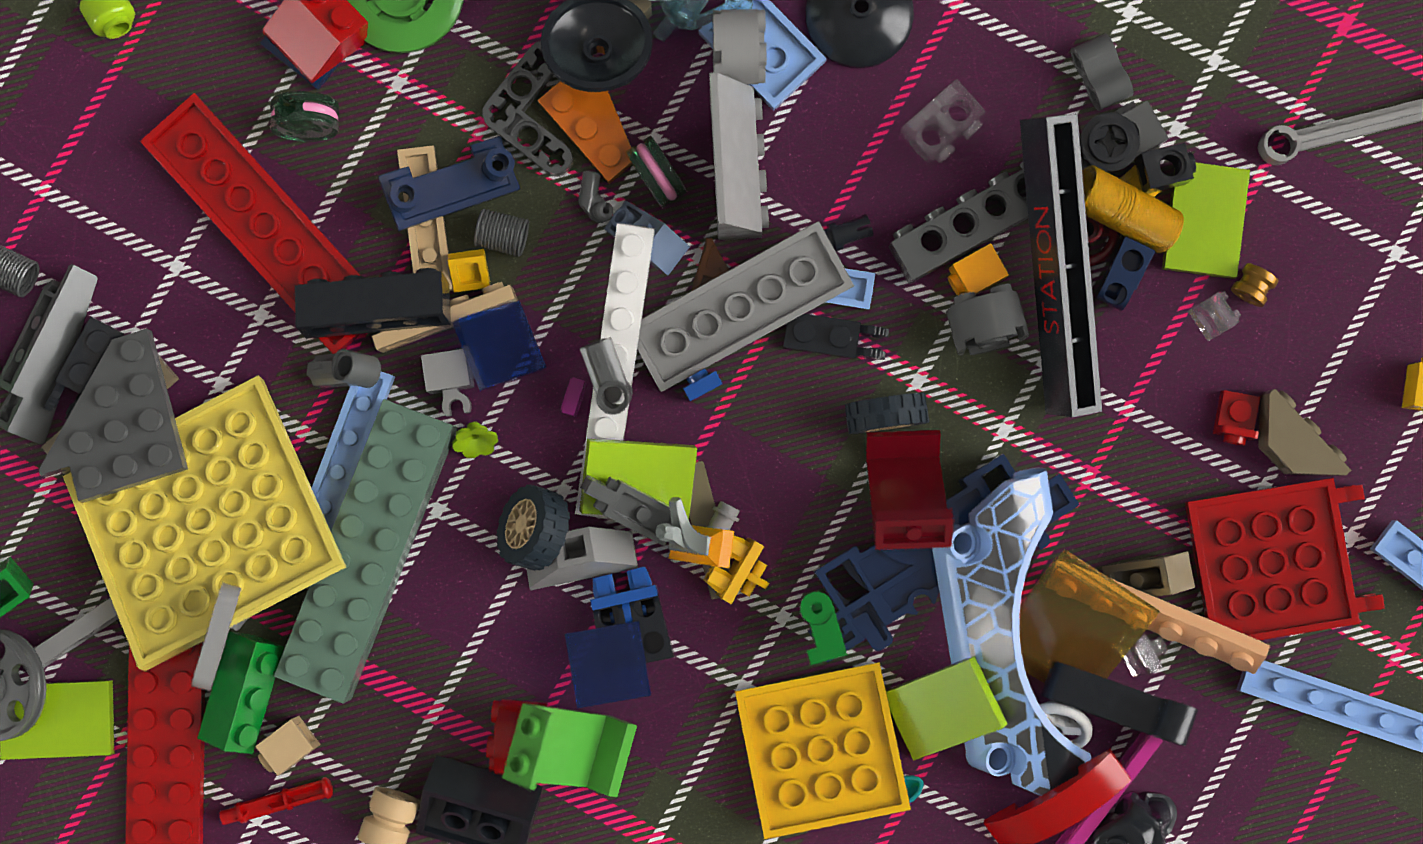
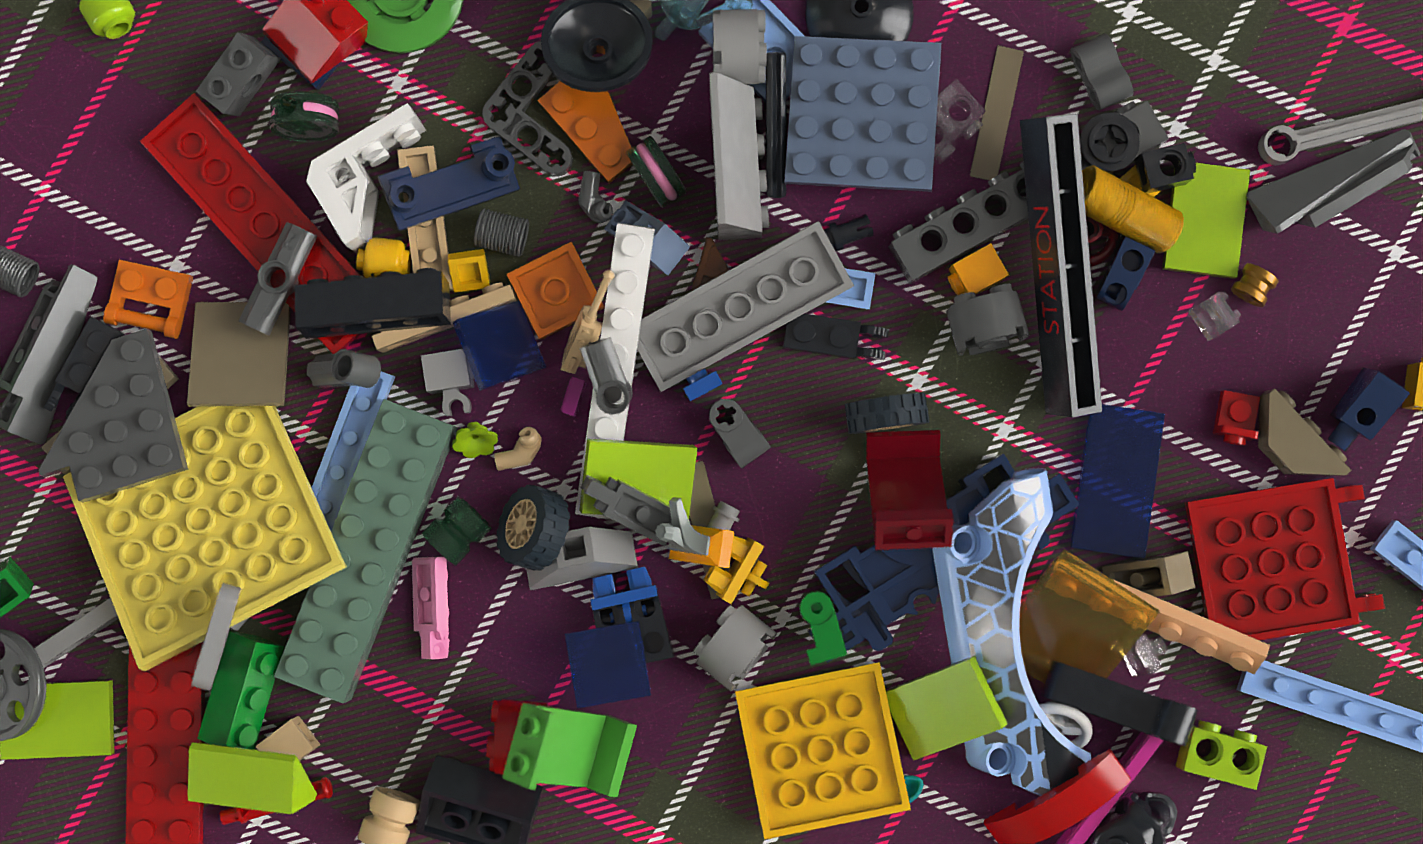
none -> orange plate [103,260,193,339]
none -> dark tan piece [187,302,291,407]
none -> lime slope [188,742,317,814]
none -> dark grey brick [196,32,281,116]
none -> dark grey piece [239,222,317,336]
none -> white bracket [306,103,426,254]
none -> yellow head [356,237,411,278]
none -> bright pink hinge [412,557,450,659]
none -> clear green wheel [422,496,492,565]
none -> tan arm [494,427,541,471]
none -> orange plate [506,241,605,340]
none -> tan piece [561,270,614,374]
none -> light grey brick [693,605,777,691]
none -> dark grey piece [709,399,771,469]
none -> black axle [766,52,786,198]
none -> sand blue plate [785,36,942,192]
none -> dark tan sticker [970,46,1024,180]
none -> clear blue tile [1070,404,1165,559]
none -> lime brick [1176,720,1267,790]
none -> dark grey wedge [1246,129,1420,234]
none -> dark blue torso [1327,367,1410,452]

